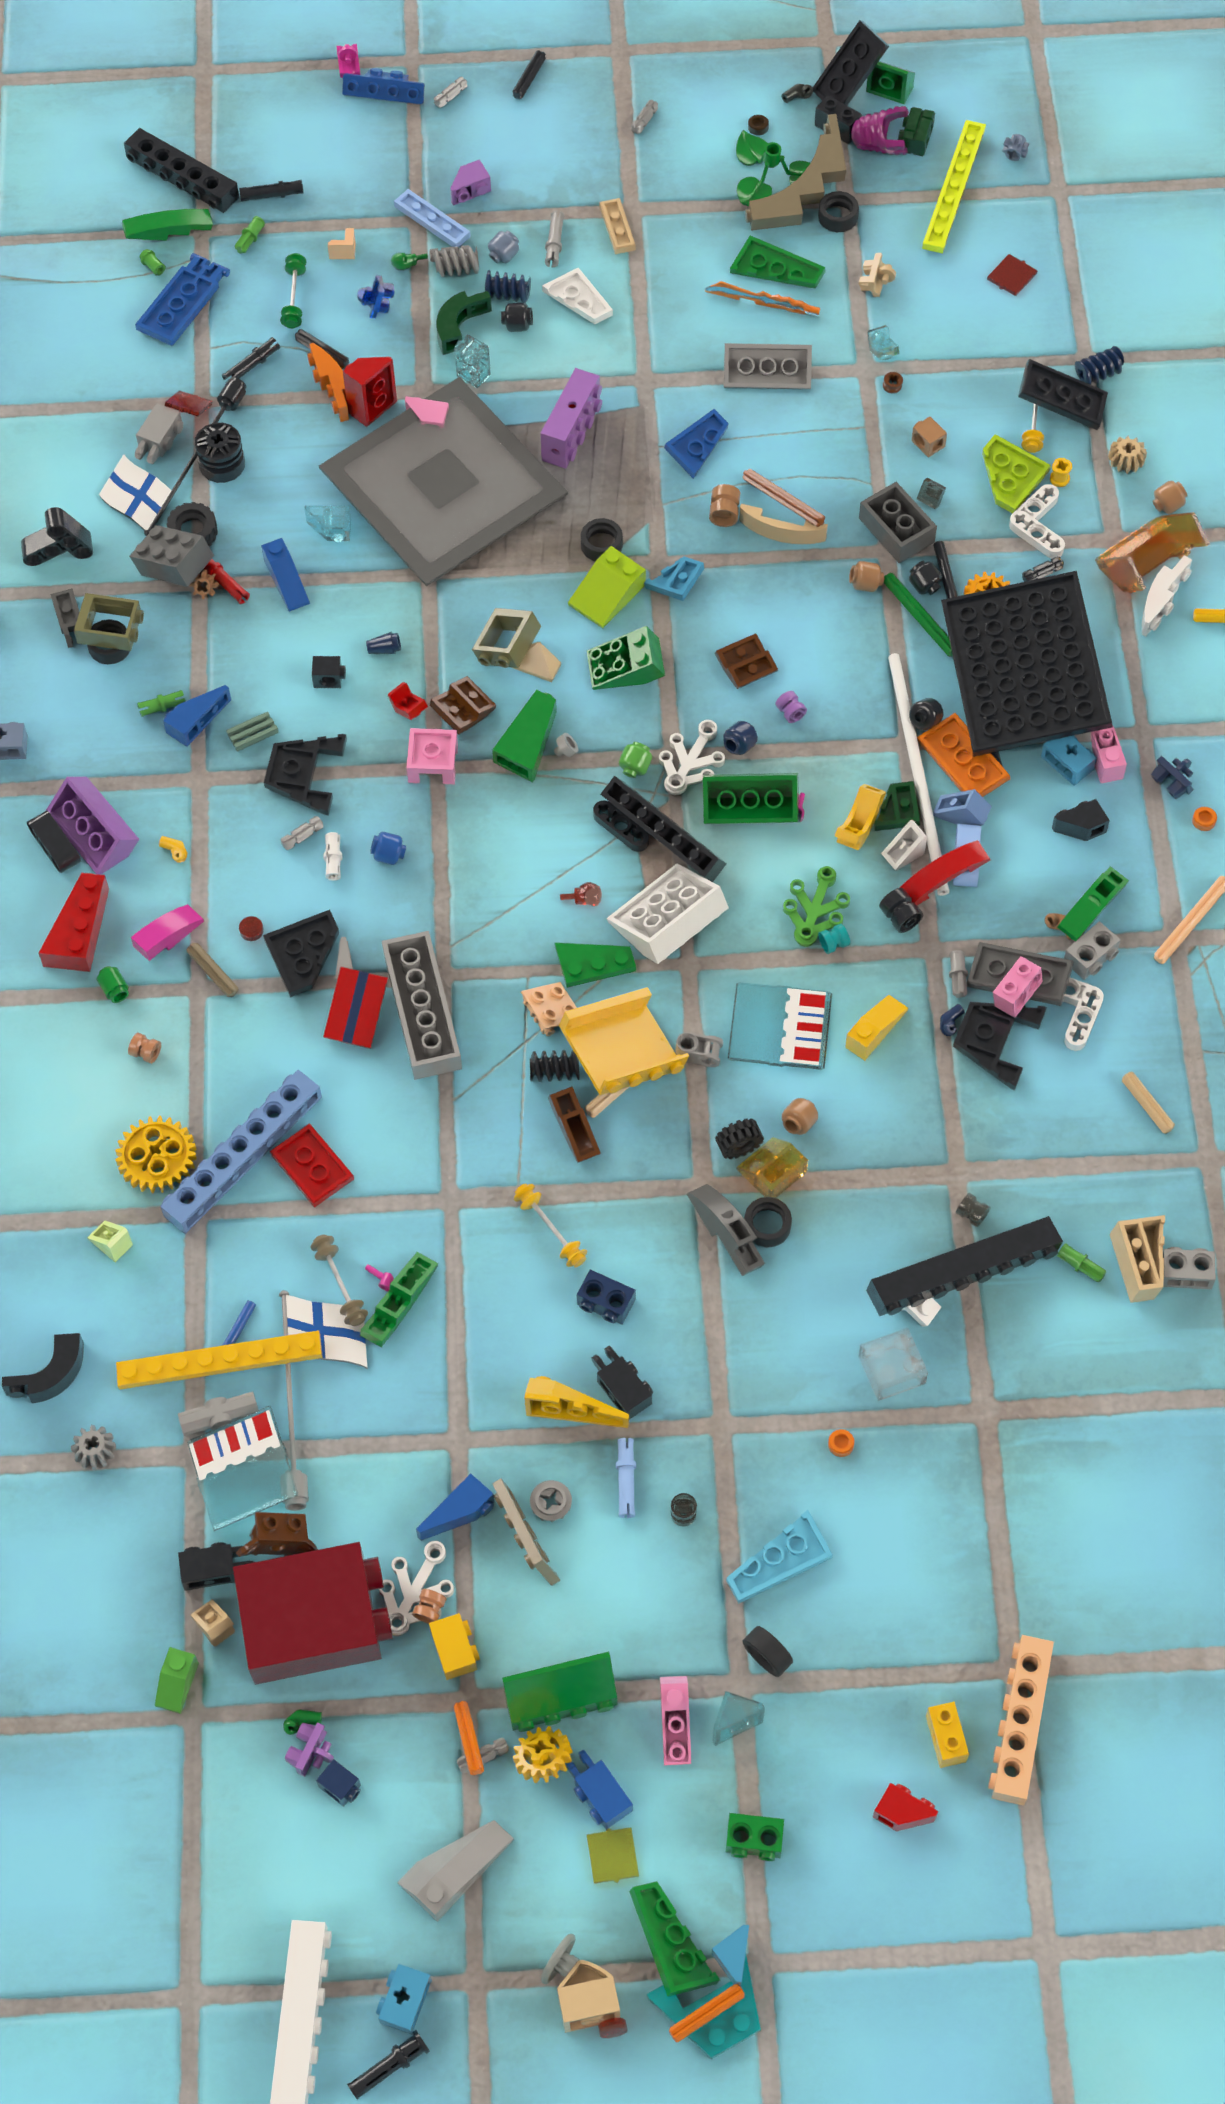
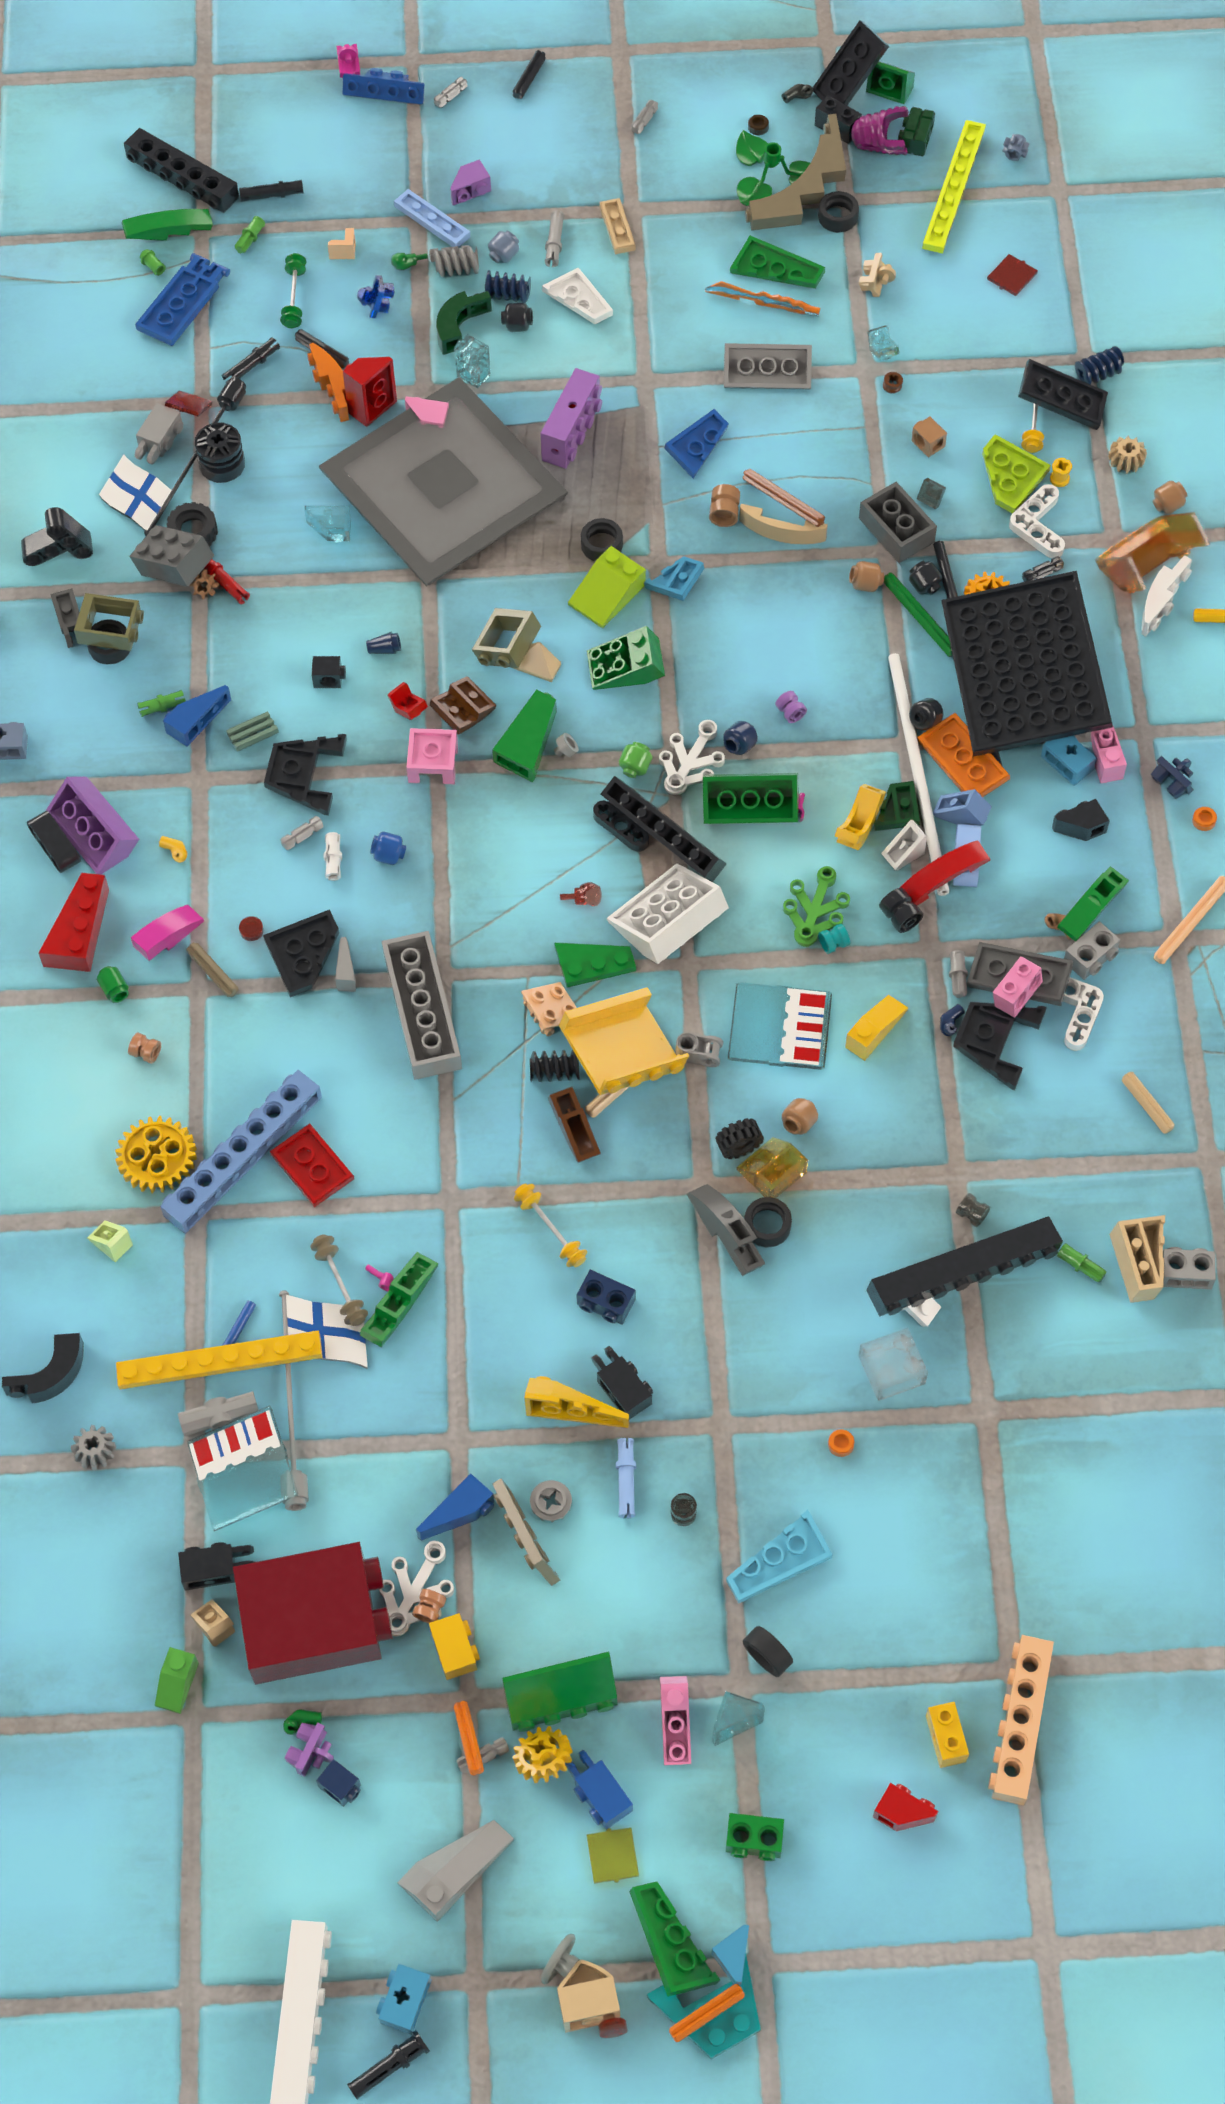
reddish brown piece [236,1512,318,1557] -> none
blue slope [261,538,310,612] -> none
red tile [323,967,388,1049] -> none
reddish brown slope [715,633,778,689] -> none

